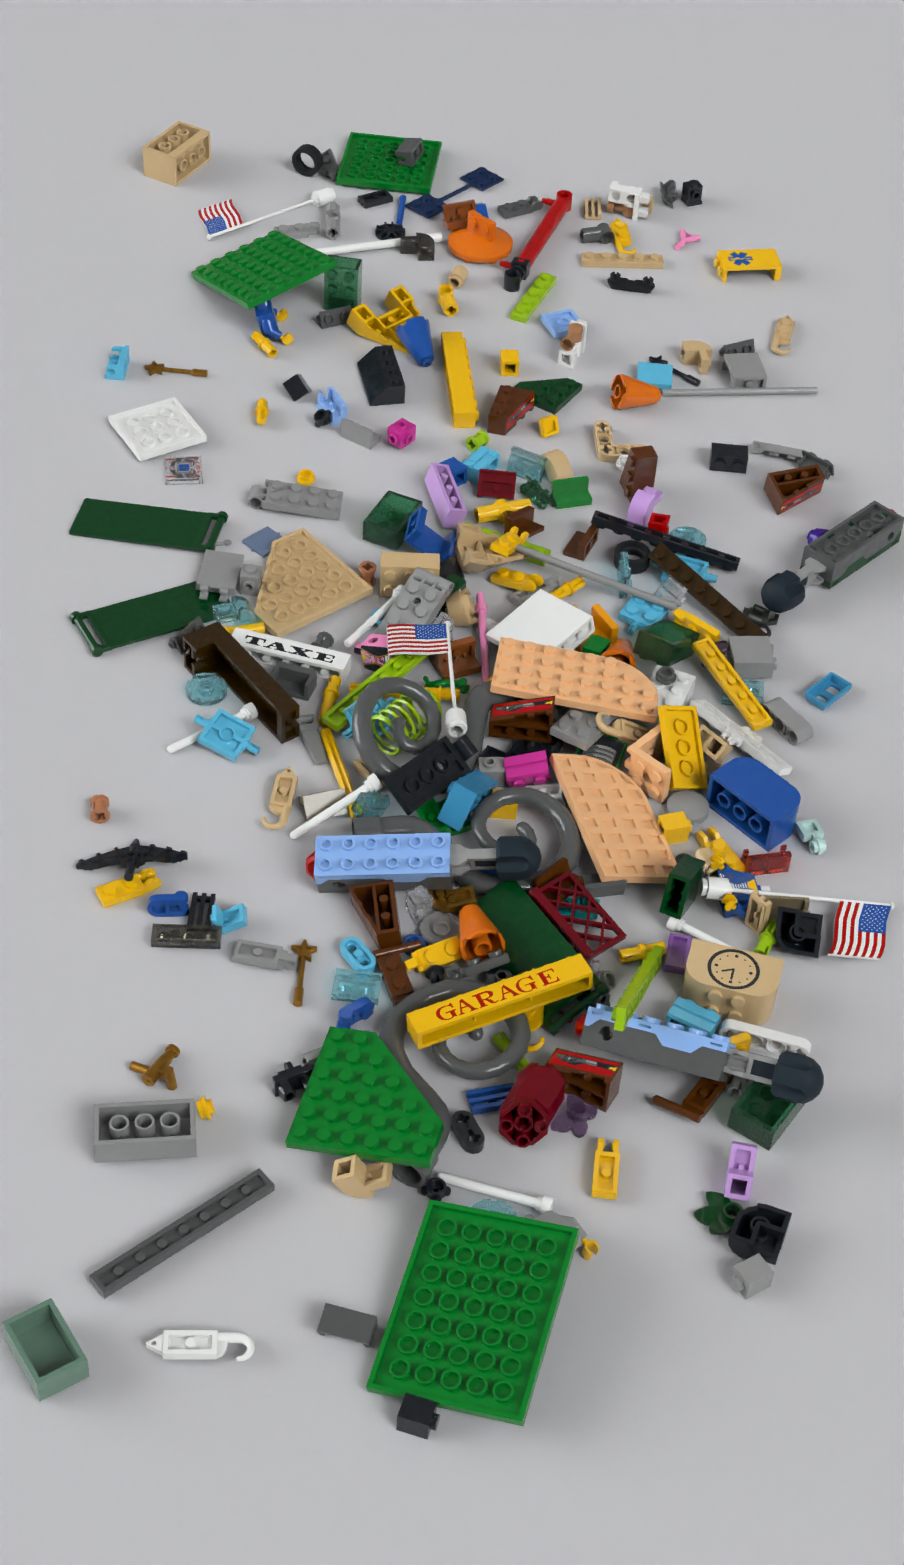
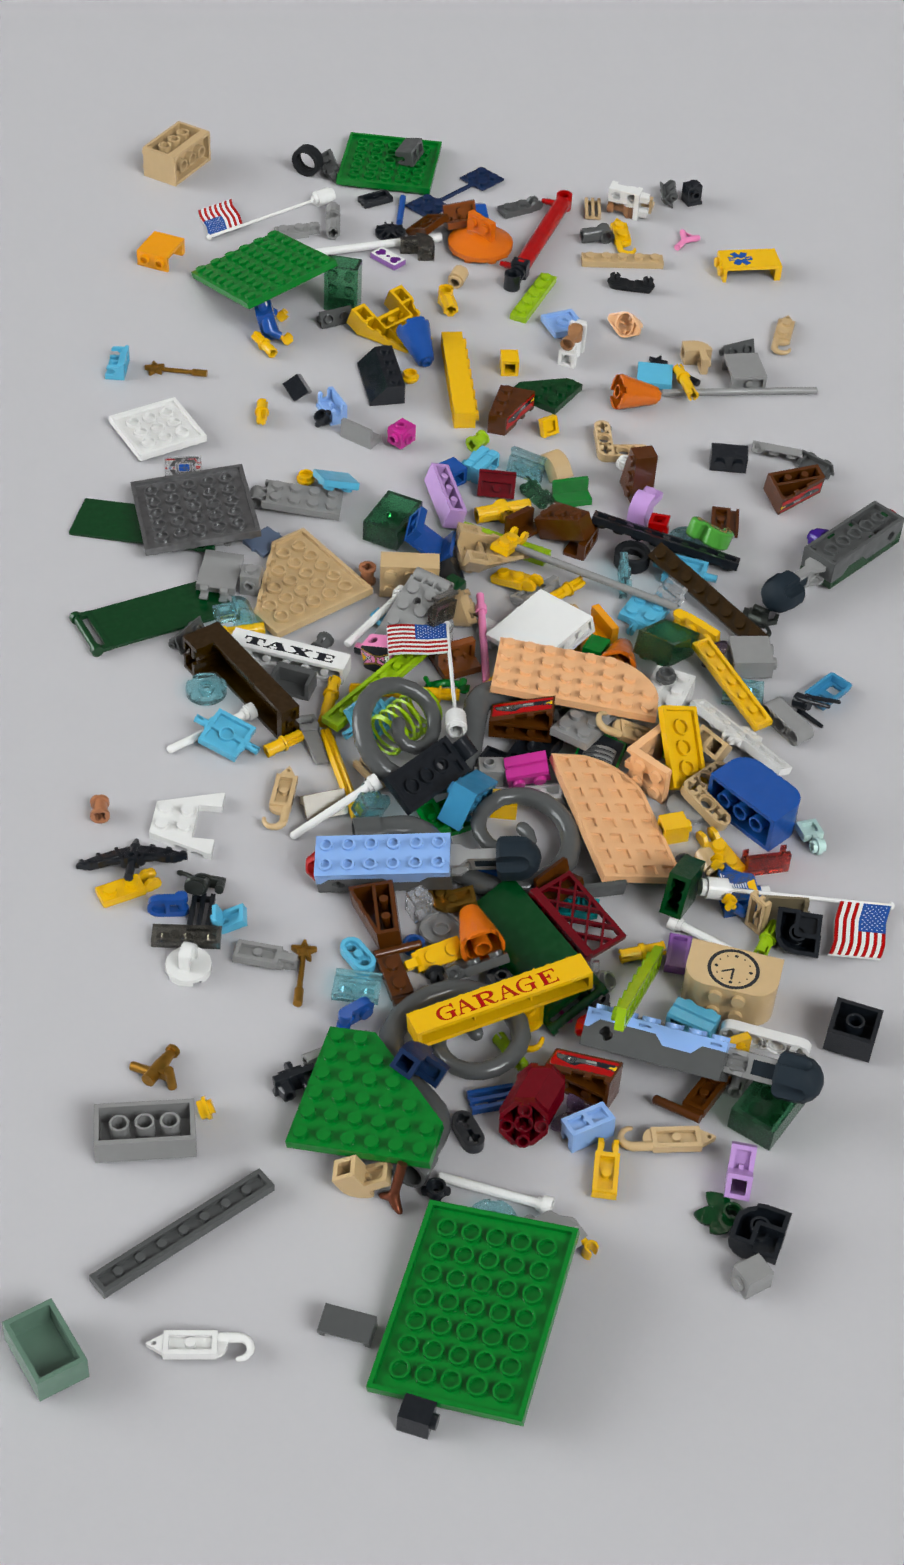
none -> flat silver plate [130,464,261,556]
none -> light orange panel [137,231,185,272]
none -> white wing [149,793,225,860]
none -> white tile [165,941,212,987]
none -> pearl dark grey piece [177,870,226,895]
none -> yellow axle [263,730,304,758]
none -> medium azure tile [313,469,360,493]
none -> tile [370,247,406,270]
none -> copper piece [378,1161,407,1215]
none -> dark blue brick [389,1041,451,1089]
none -> yellow plate [402,368,419,384]
none -> reddish brown tile [405,214,449,235]
none -> clear smoke plate [427,589,459,627]
none -> reddish brown wedge [534,501,595,541]
none -> light blue hinge [560,1101,616,1153]
none -> light nougat hat [608,311,643,338]
none -> tan plate [617,1126,716,1153]
none -> yellow pin [673,364,699,401]
none -> tan beam [680,761,731,831]
none -> bright green animal [686,516,734,551]
none -> reddish brown plate [711,506,739,538]
none -> black plant [791,692,841,728]
none -> black brick [823,997,884,1063]

